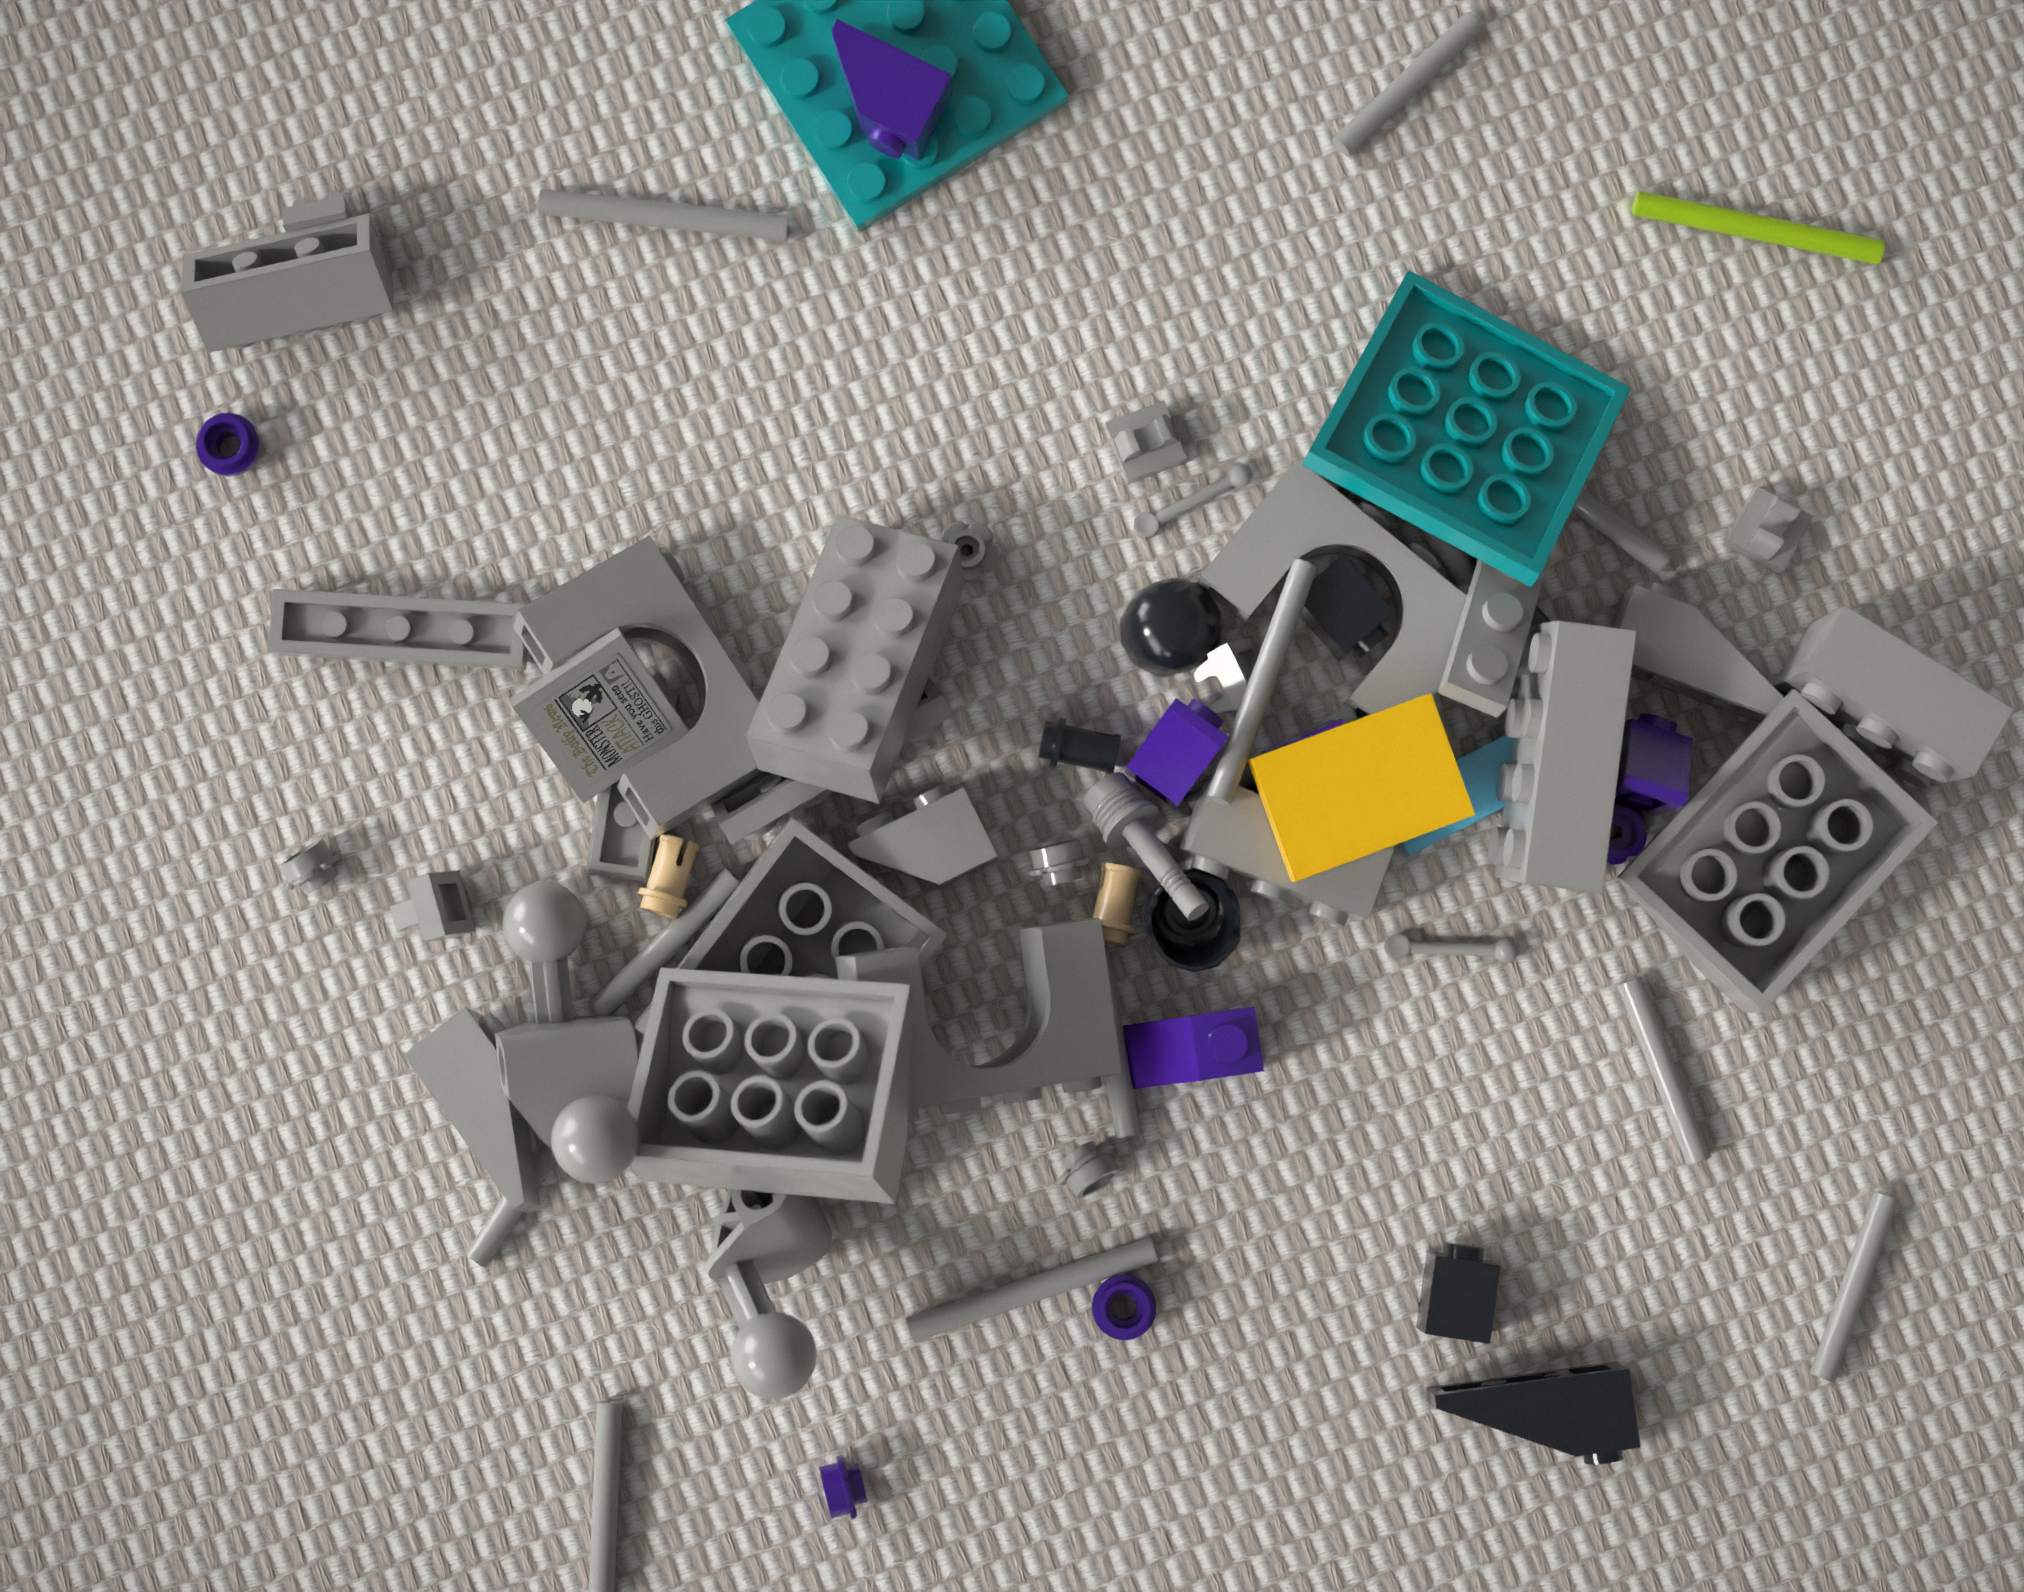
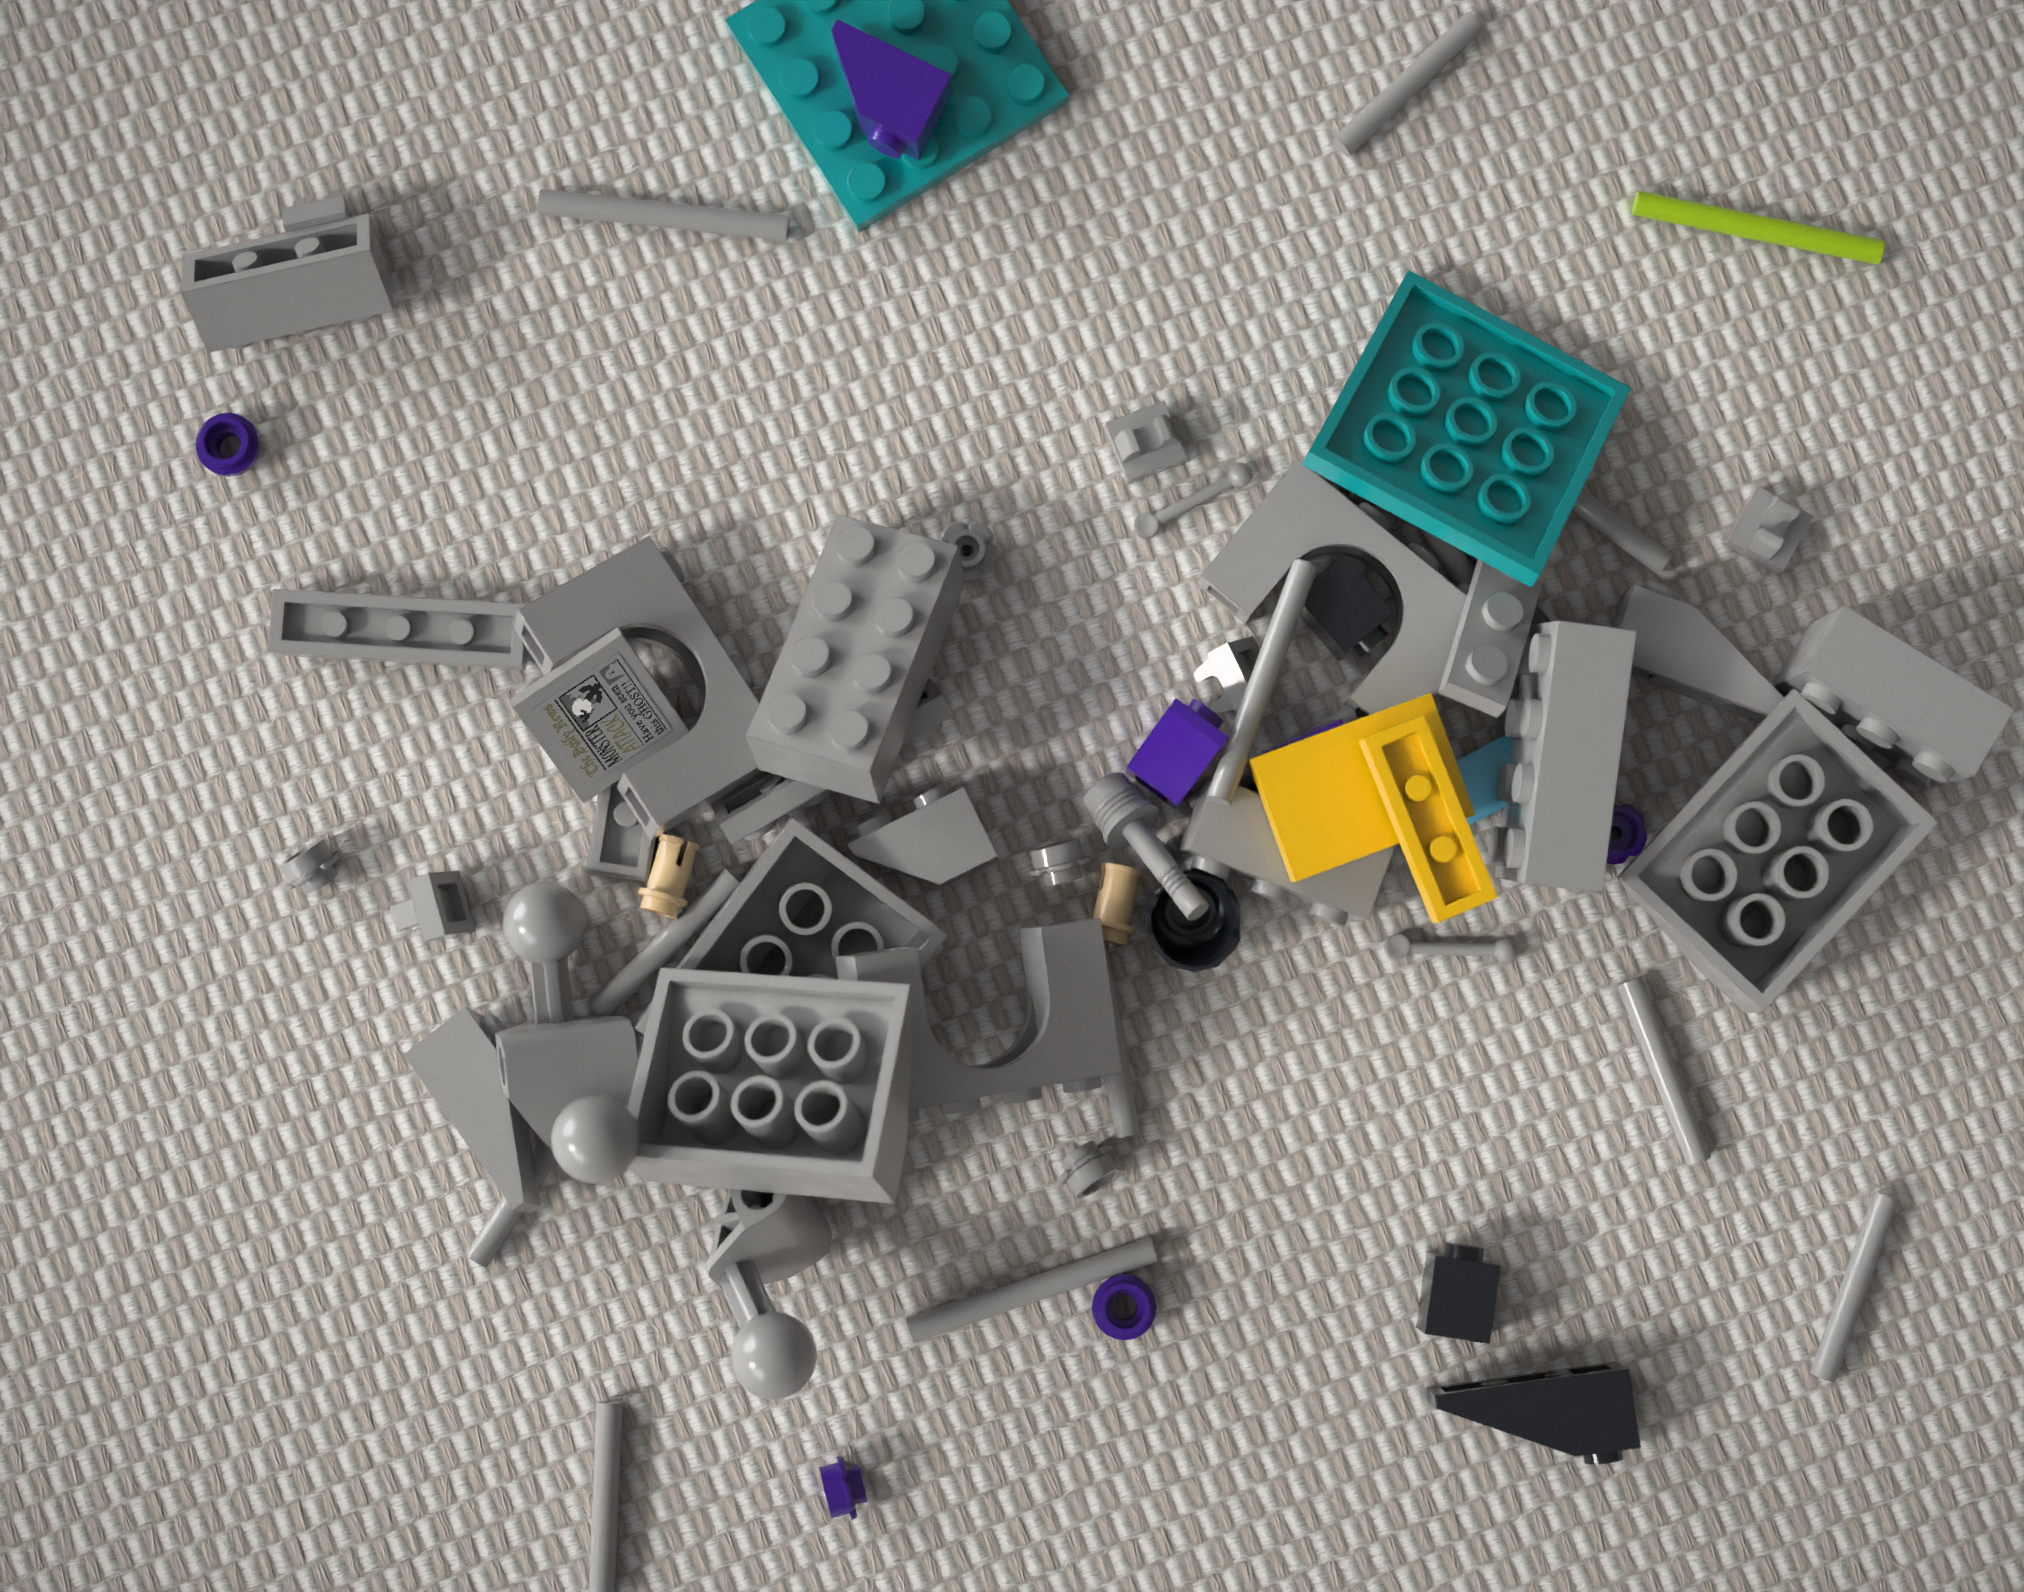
black pin [1038,717,1121,774] -> none
black hair [1120,578,1222,677] -> none
dark purple slope [1123,1007,1264,1089] -> none
dark purple slope [1614,713,1693,816] -> none
none -> yellow plate [1358,715,1498,923]

